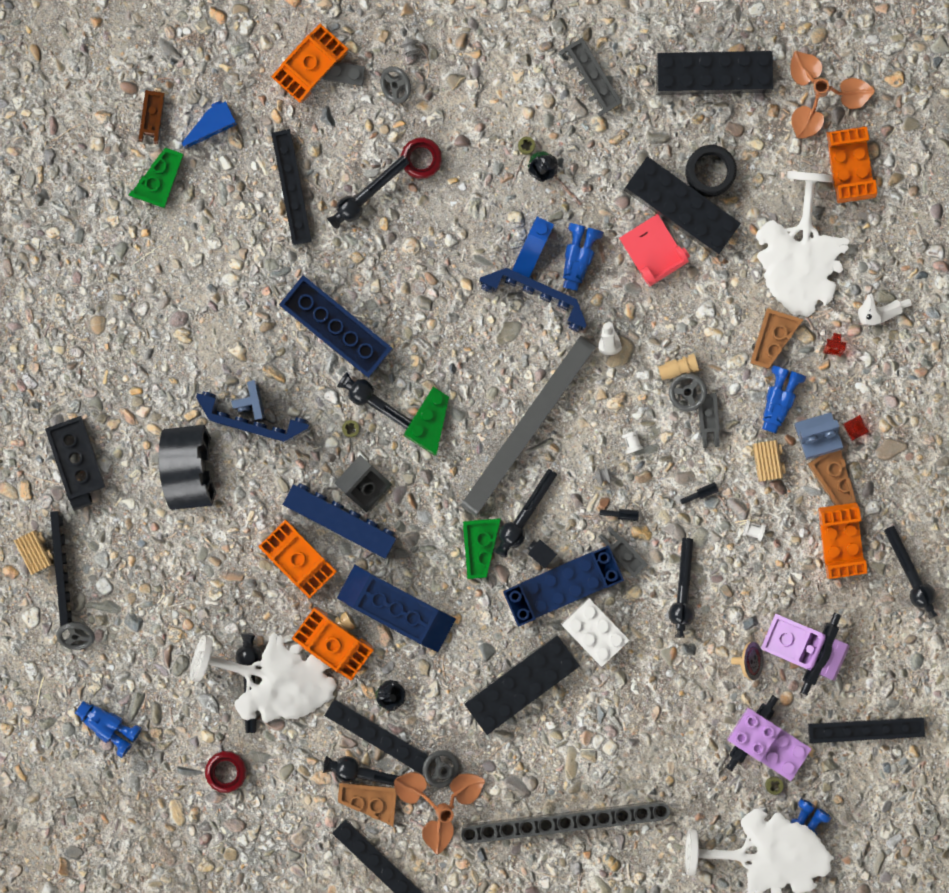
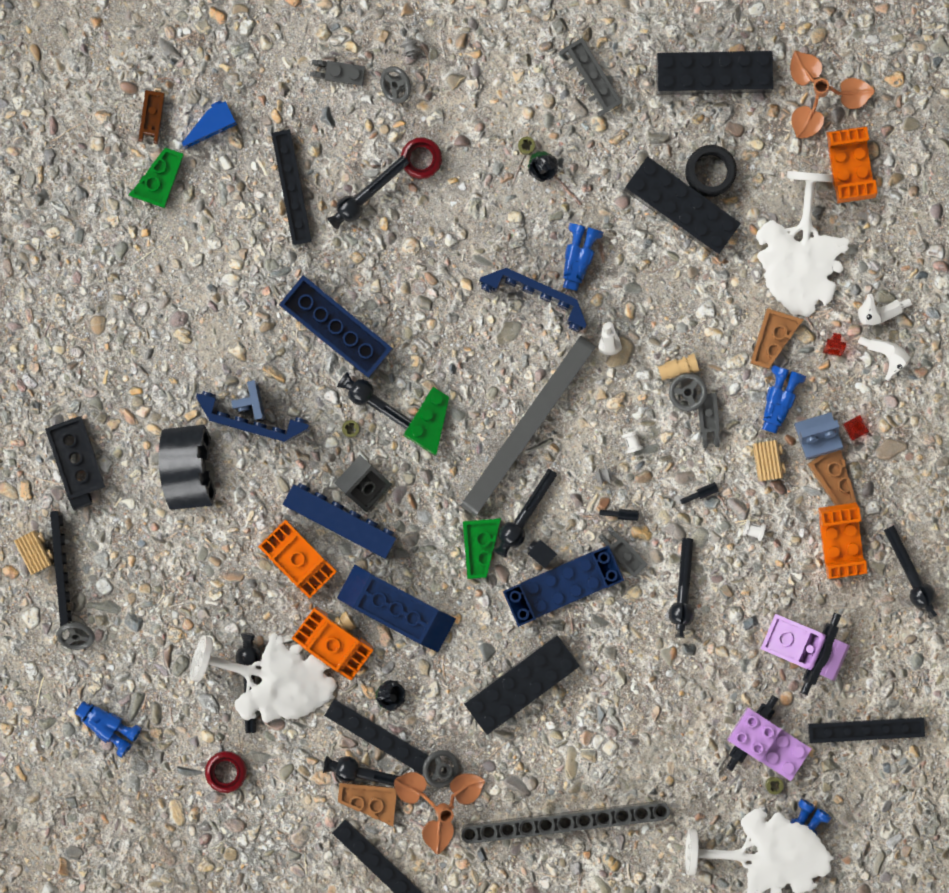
orange plate [271,23,348,103] -> none
blue slope [512,217,554,278] -> none
white brick [561,598,630,667] -> none
coral door [619,214,690,287] -> none
shield [731,642,763,680] -> none
none -> white animal [858,336,910,381]

